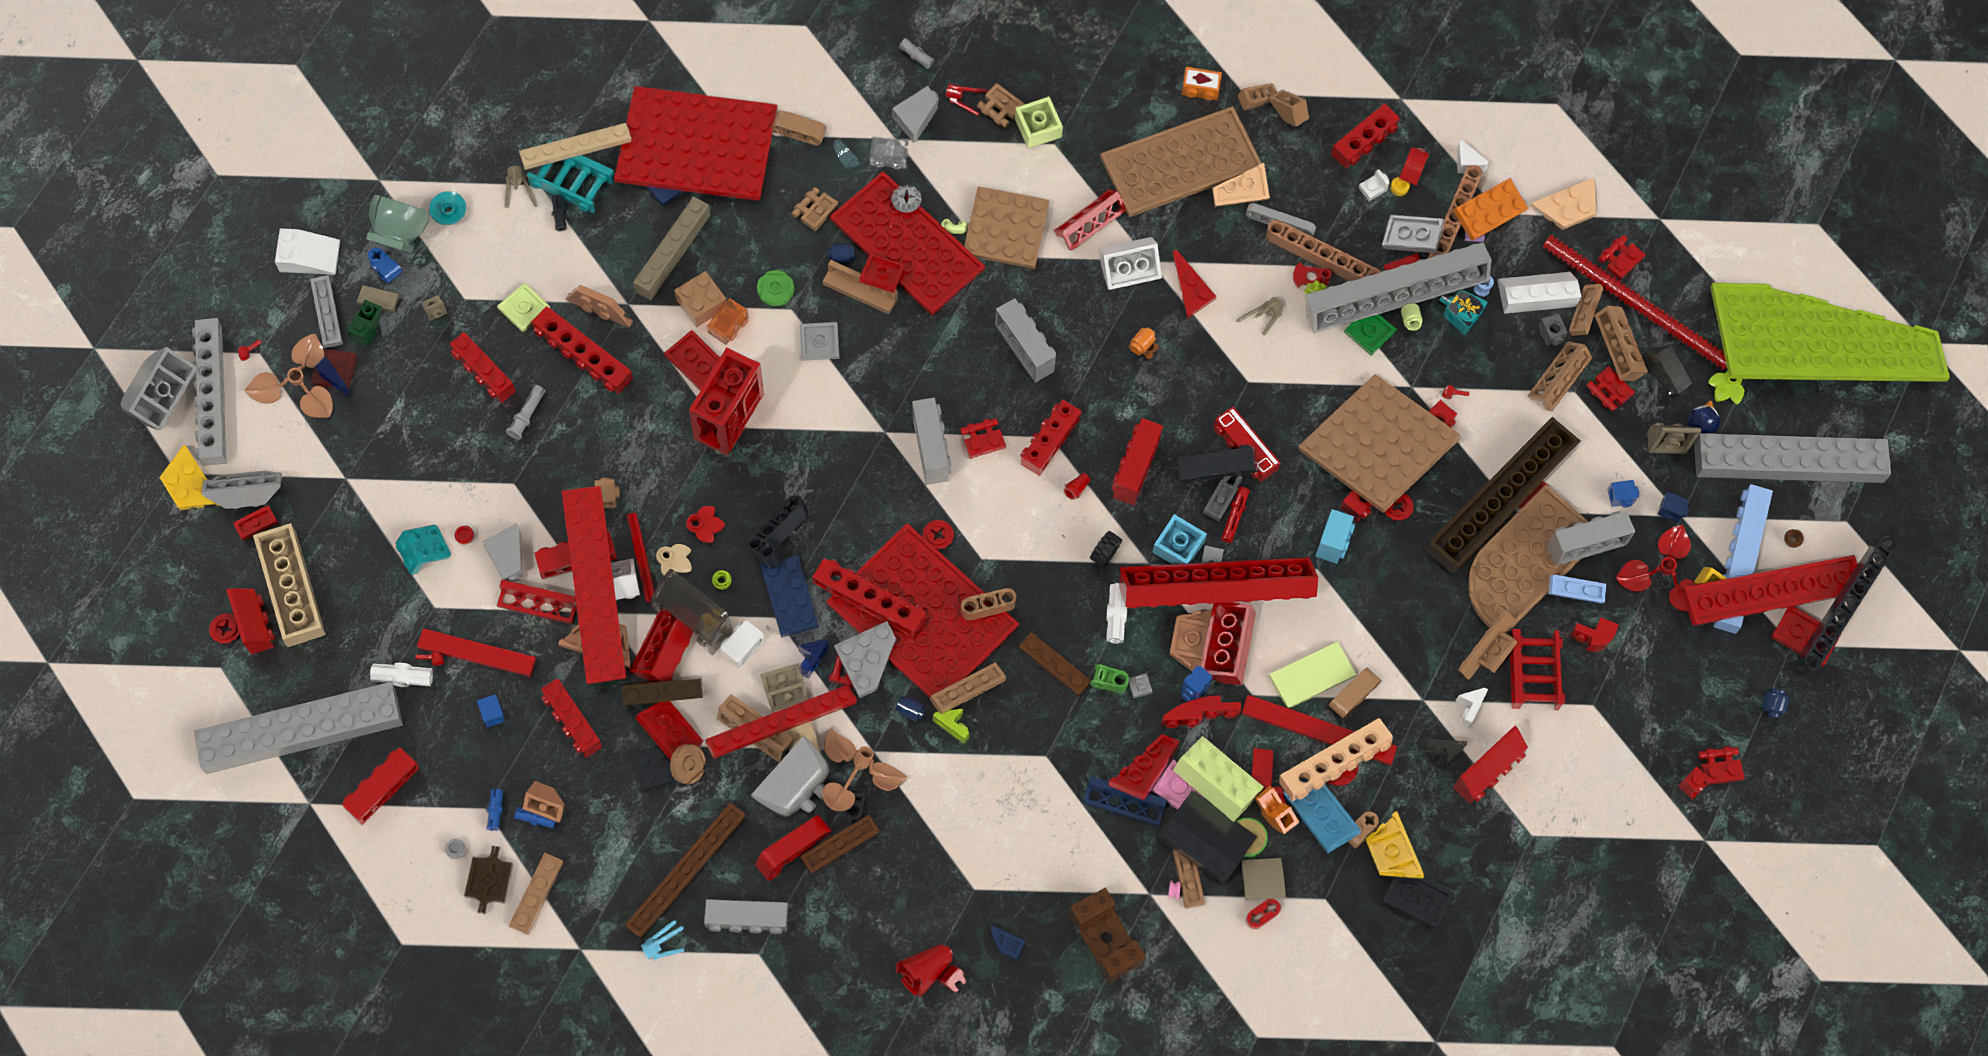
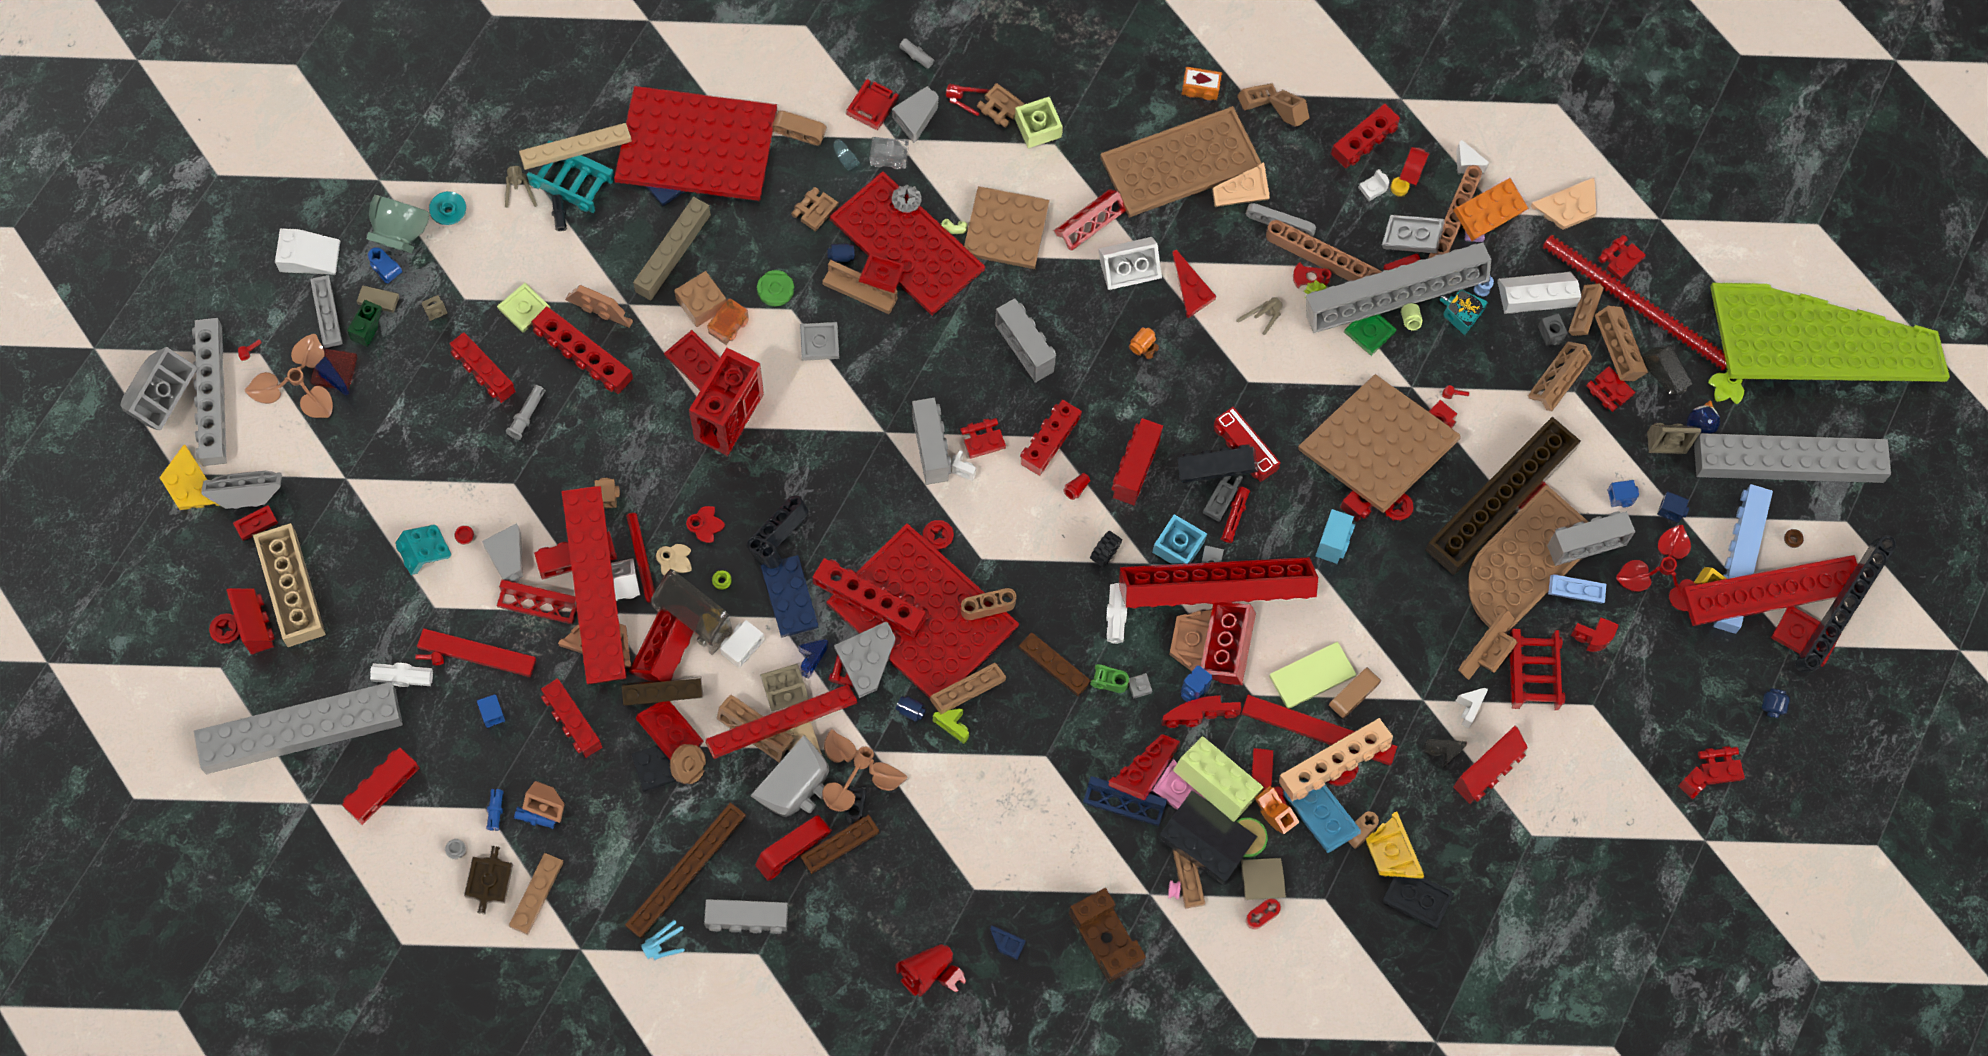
none -> red container [846,79,899,131]
none -> white bracket [951,450,976,481]

